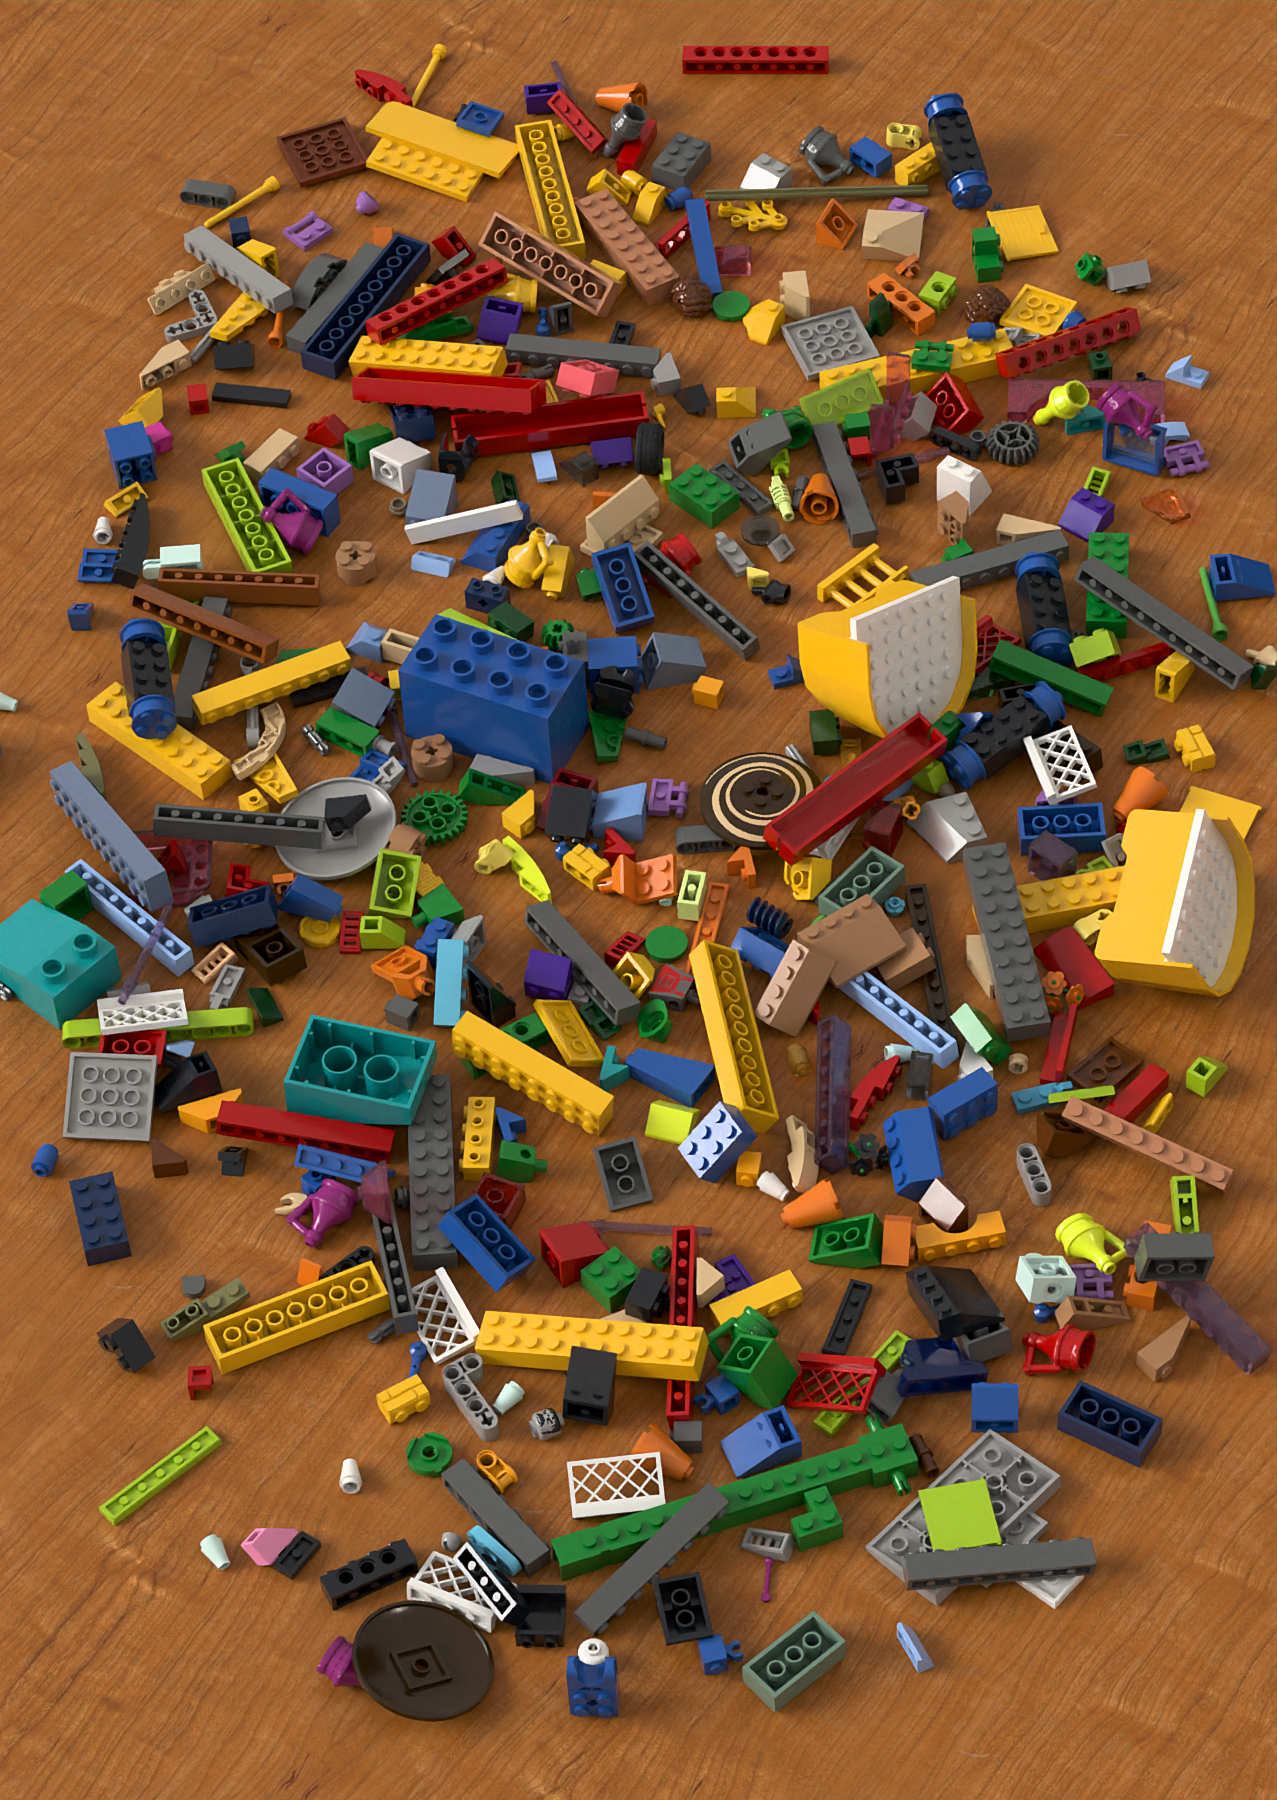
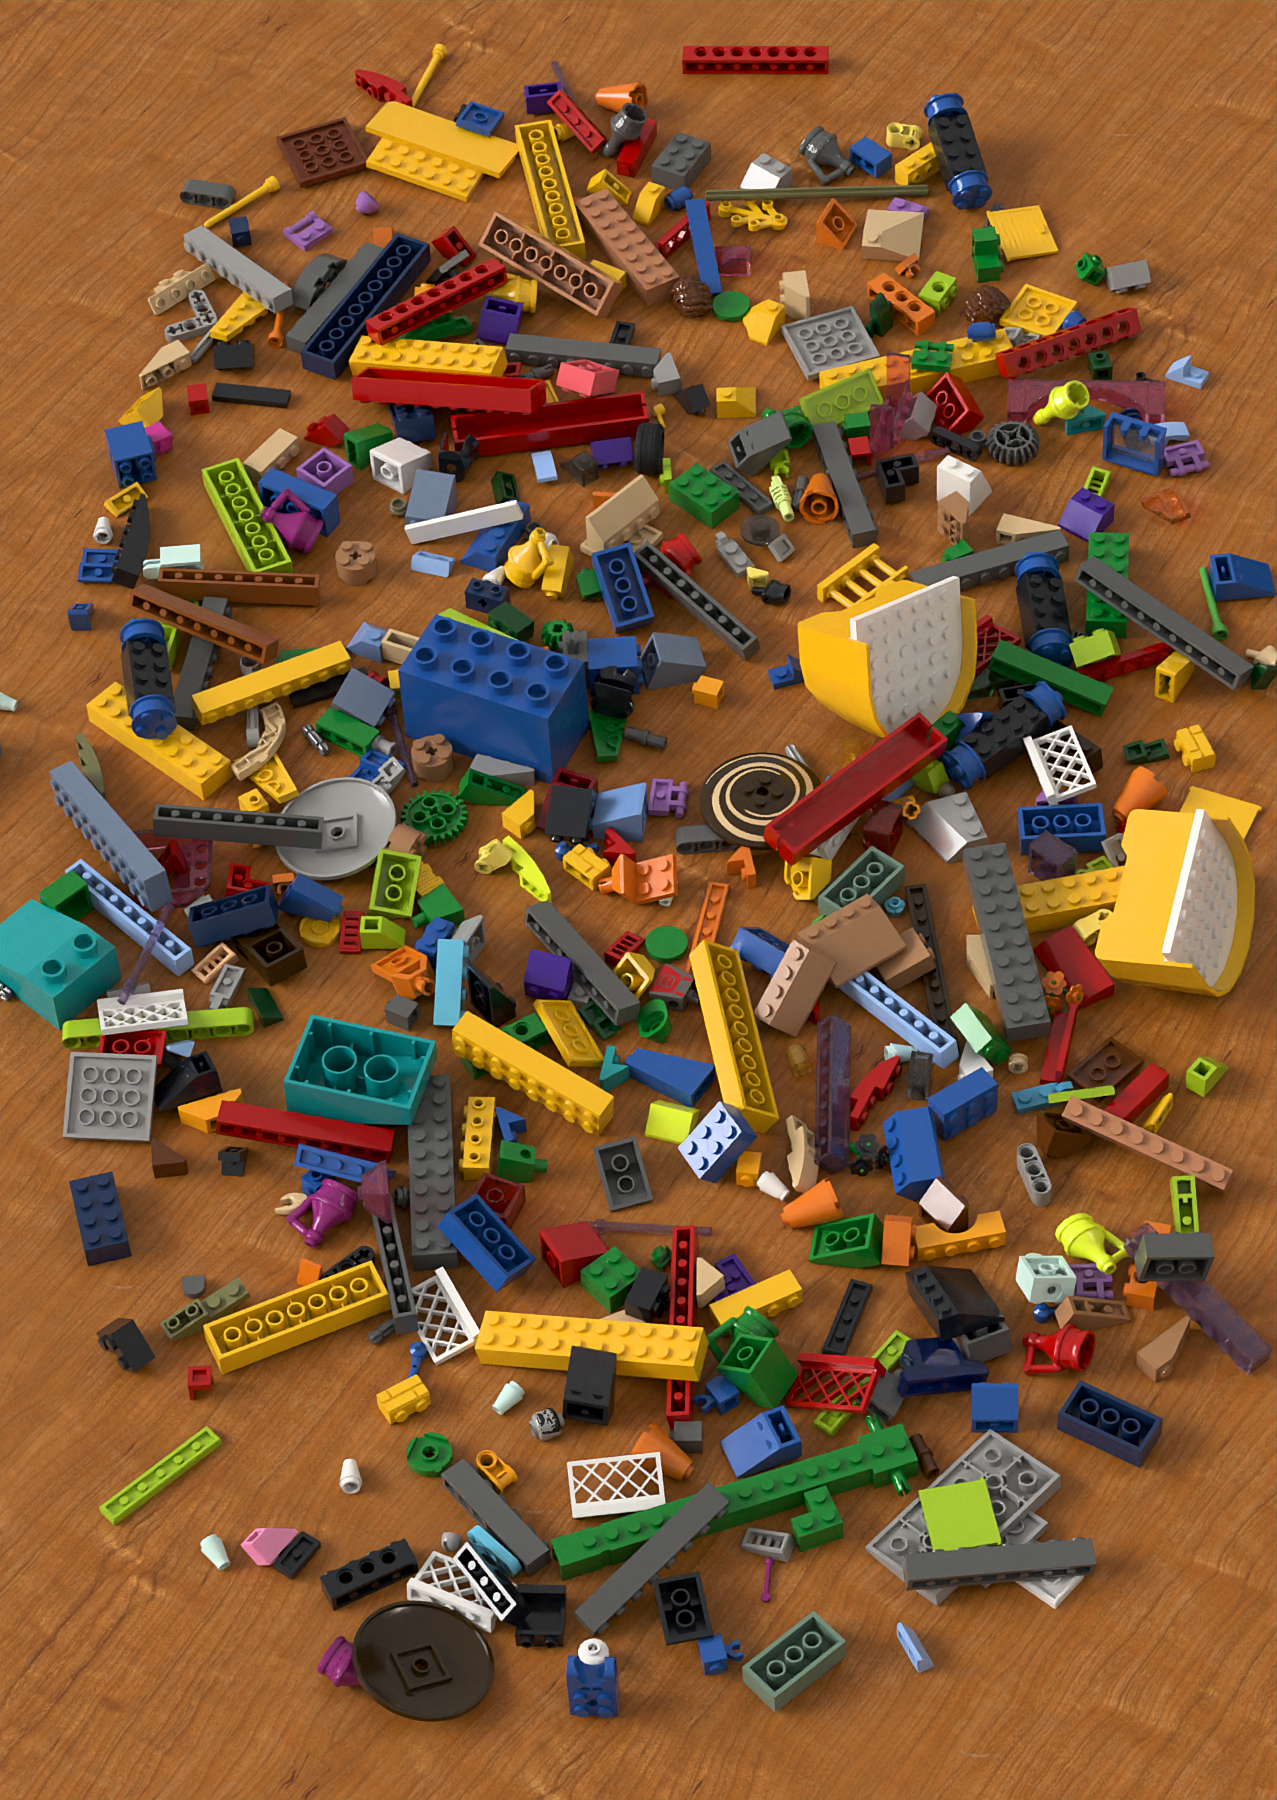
blue brick [31,1144,59,1177] -> none
green slope [214,440,246,466] -> none
yellow slope [237,239,280,278] -> none
black slope [324,794,372,831] -> none
light grey beam [442,1353,499,1442] -> none
blue piece [536,307,551,337] -> none
dark grey slope [549,301,574,336] -> none
yellow brick [621,170,648,195] -> none
yellowish green brick [677,870,707,921] -> none
dark blue piece [746,897,794,939] -> none
dark green brick [809,709,842,755] -> none
magenta piece [1096,381,1158,440] -> none

